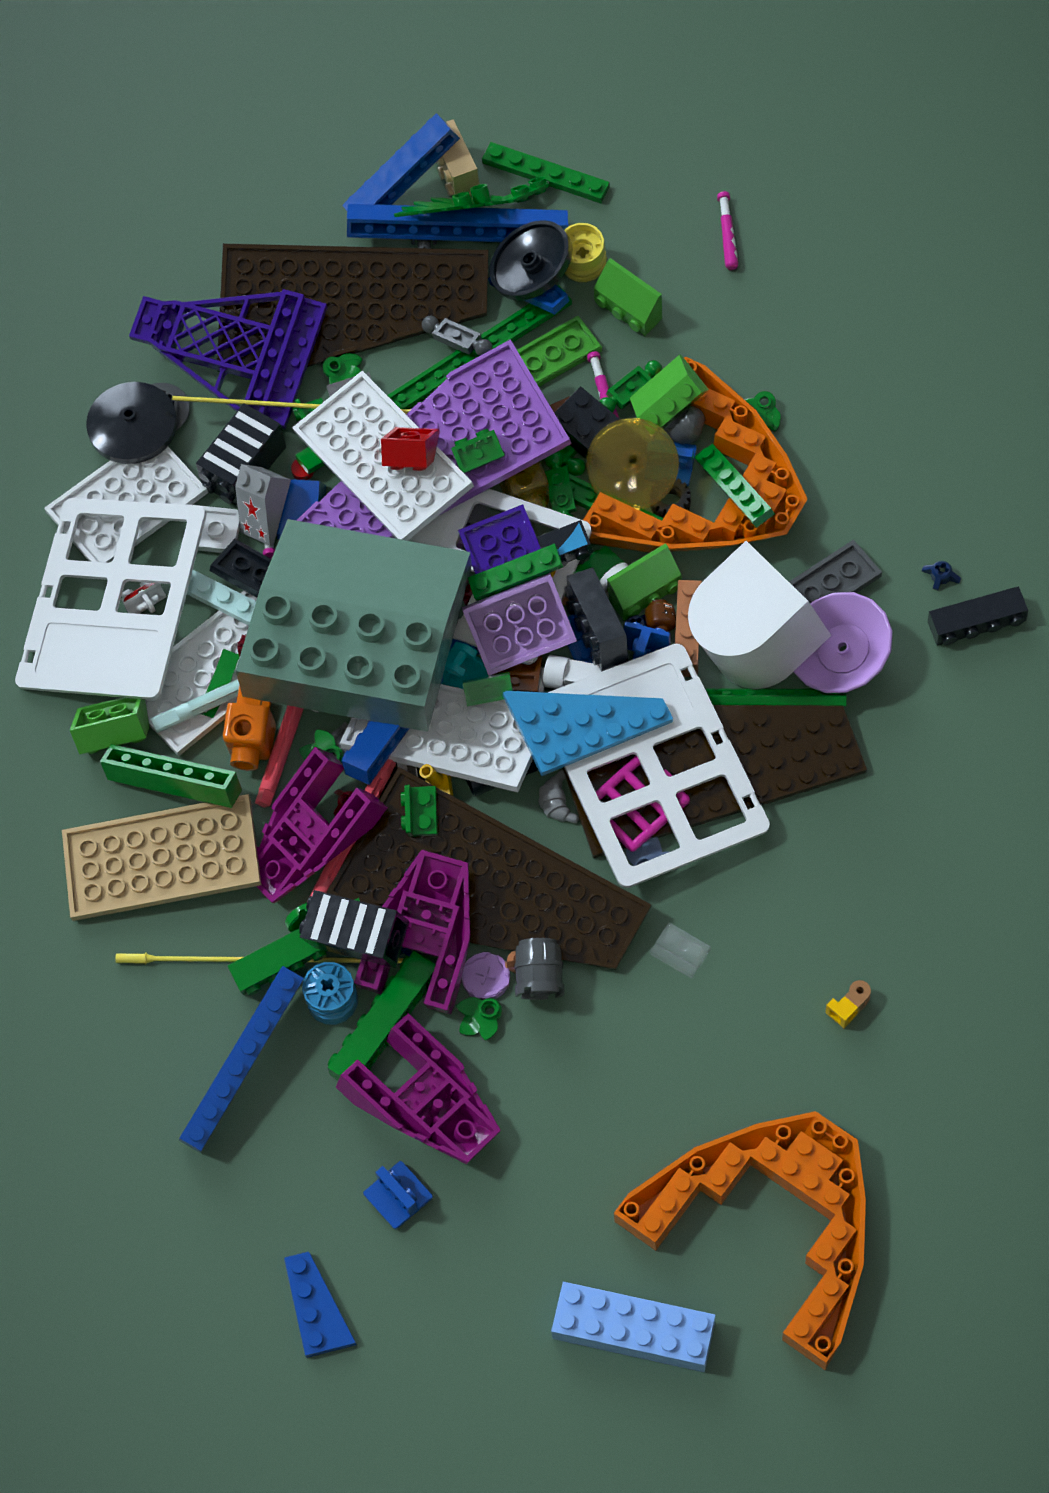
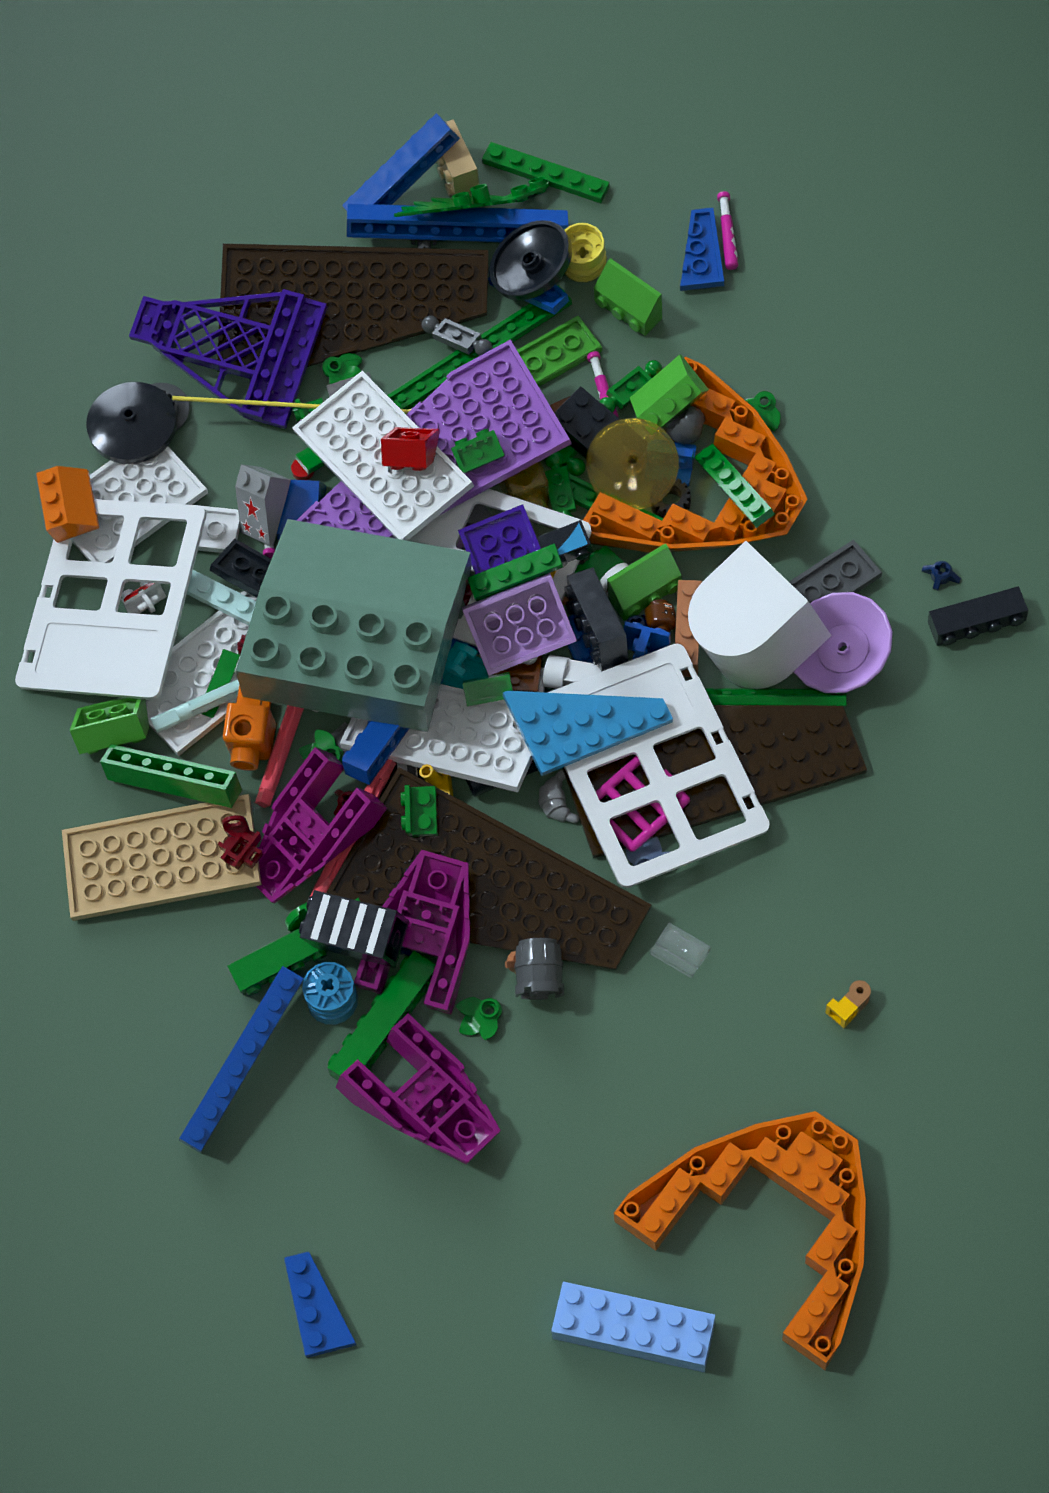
light yellow piece [116,952,404,965] -> none
black brick [196,403,286,506] -> none
blue bracket [363,1161,433,1230] -> none
lavender tile [461,952,511,1000] -> none
none -> orange slope [36,466,99,543]
none -> dark red piece [218,815,263,870]
none -> blue wing [680,208,724,291]

